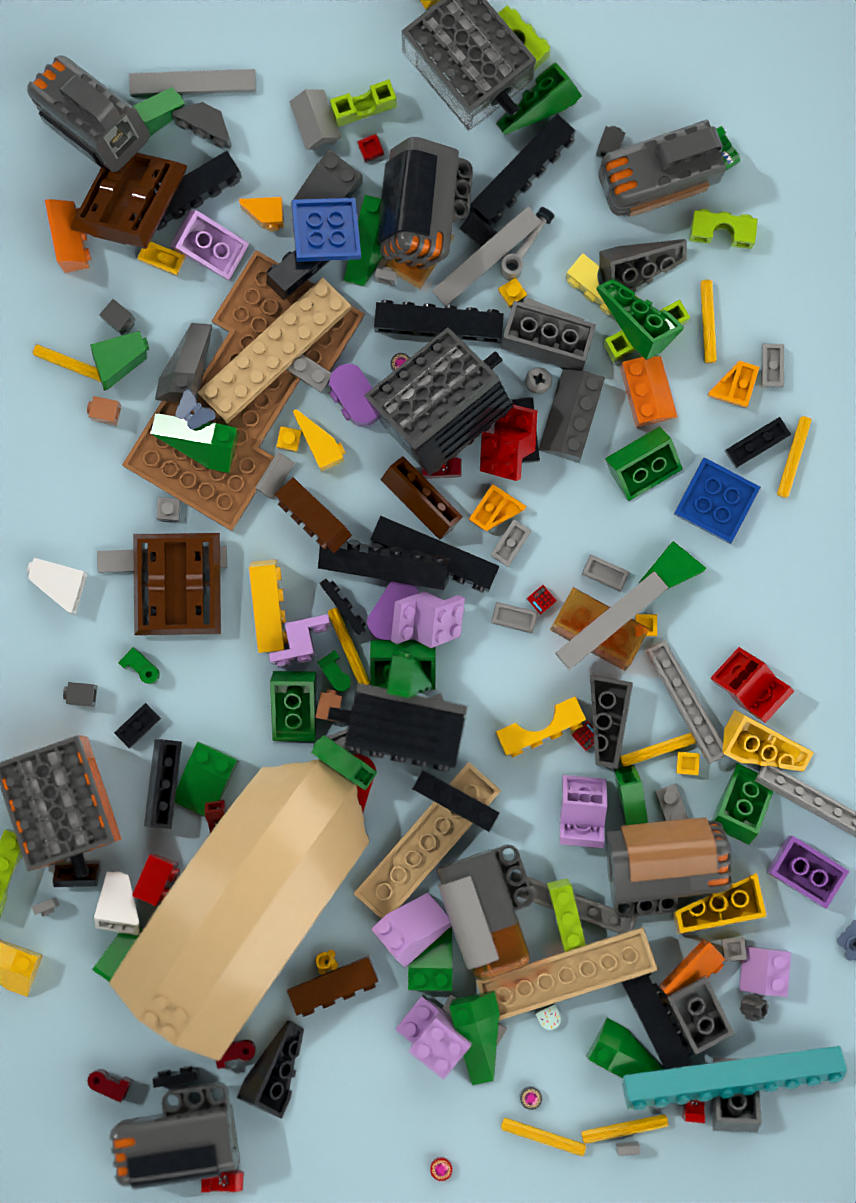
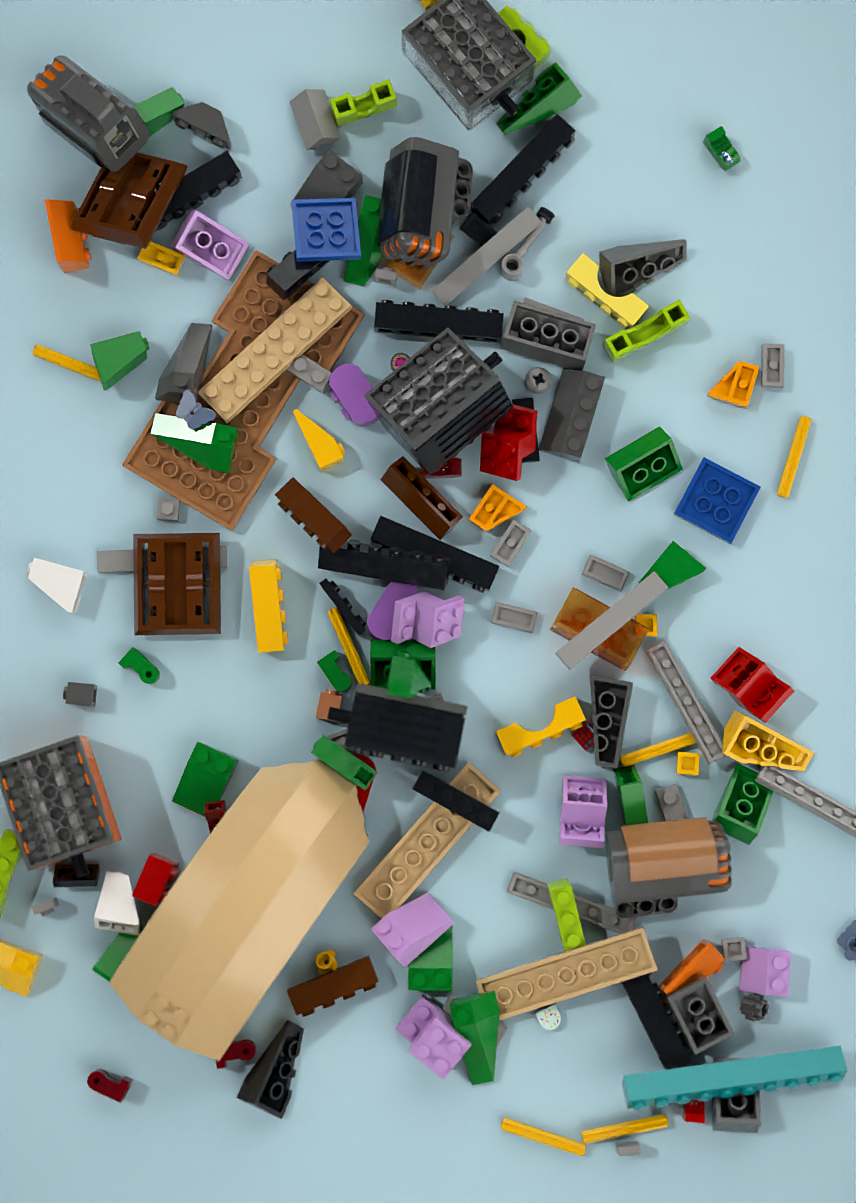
nougat brick [87,396,122,426] -> none
dark grey brick [99,299,136,335] -> none
dark grey piece [110,1082,240,1190] -> none
black plate [114,703,161,749] -> none
light grey tile [129,69,256,96] -> none
black brick [144,739,182,829] -> none
black plate [152,1066,200,1088] -> none
red leg [201,1170,244,1193] -> none
light orange slope [239,197,284,231] -> none
light grey tile [256,452,295,499] -> none
lavender bracket [269,614,331,668] -> none
green slope [270,671,317,741] -> none
yellow plate [276,426,302,452] -> none
red tile [357,134,384,162] -> none
tile [430,1157,452,1181] -> none
piece [436,844,534,981] -> none
yellow plate [498,277,527,308] -> none
tile [520,1086,542,1110] -> none
red tile [527,585,557,615] -> none
green wedge [586,1018,664,1079] -> none
dark grey brick [596,126,626,158] -> none
green wedge [596,279,684,360] -> none
dark grey piece [598,119,726,217] -> none
orange slope [620,356,677,428] -> none
yellow wedge [673,873,767,935] -> none
lime arch [689,209,758,249] -> none
yellow axle [700,280,717,363] -> none
black plate [725,417,791,469] -> none
medium lavender brick [766,835,850,909] -> none

